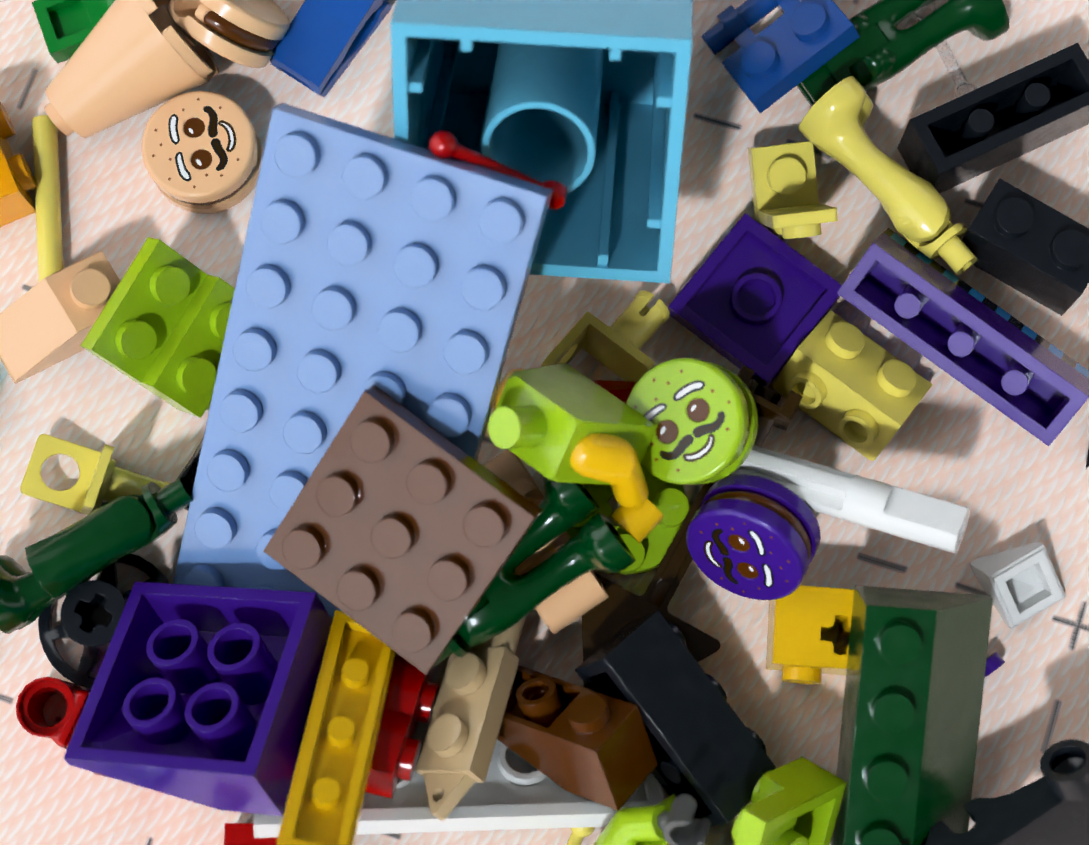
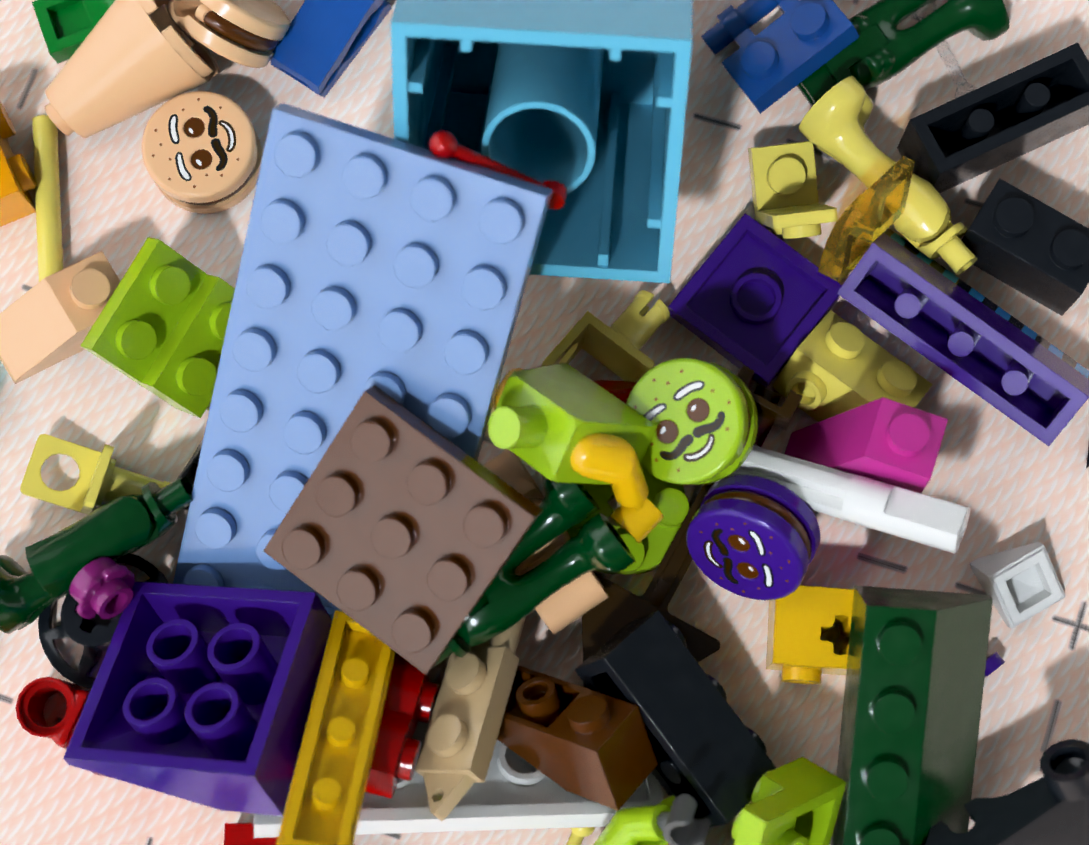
none -> magenta plate [70,557,135,619]
none -> dark pink slope [784,397,948,493]
none -> clear yellow slope [818,156,915,282]

